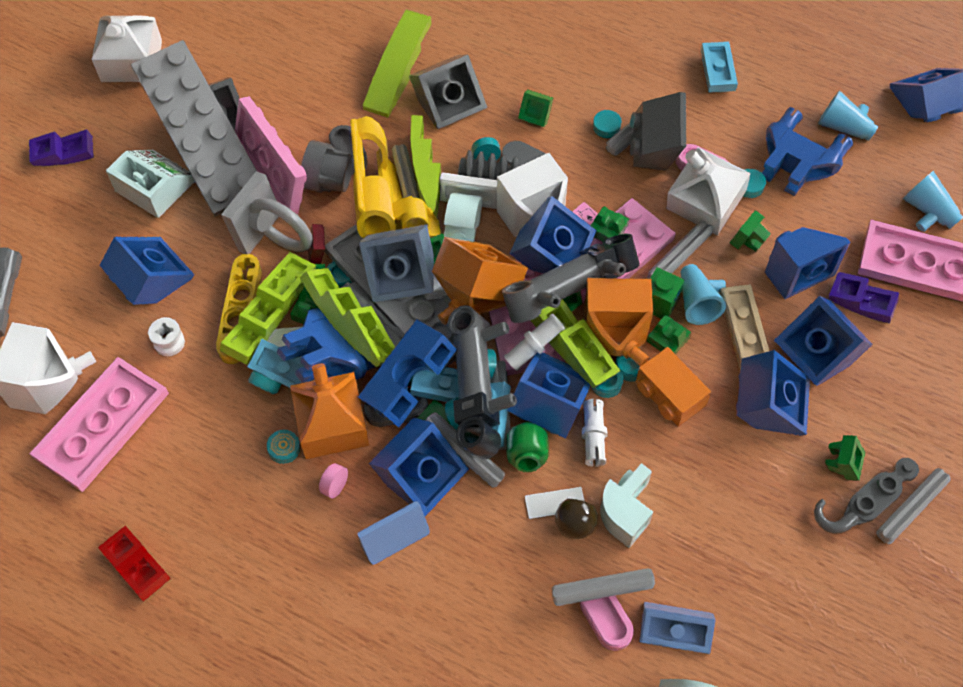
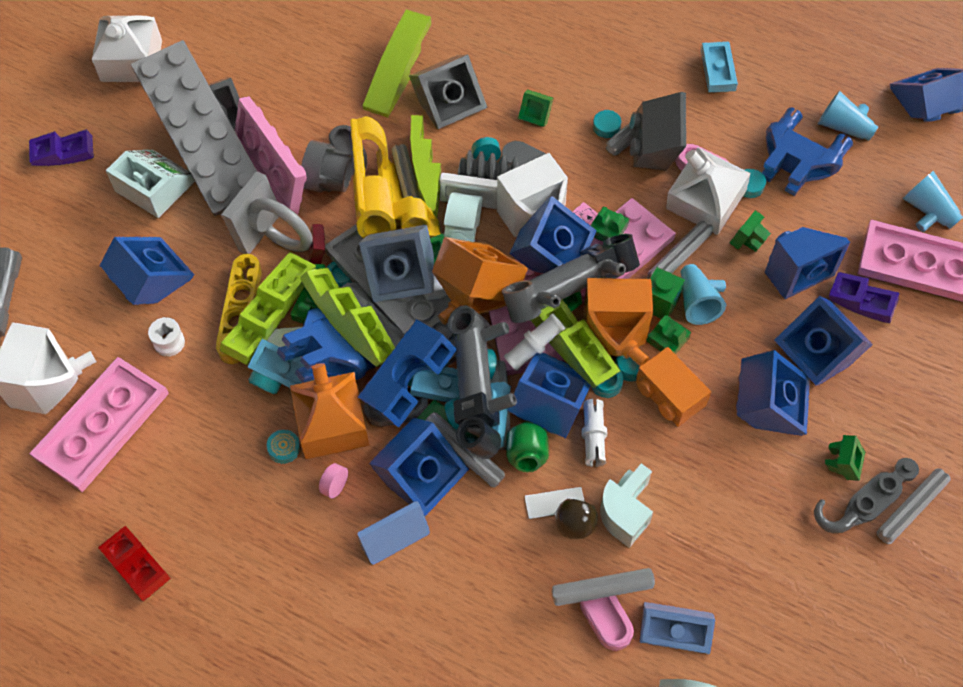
tan tile [719,284,769,371] -> none

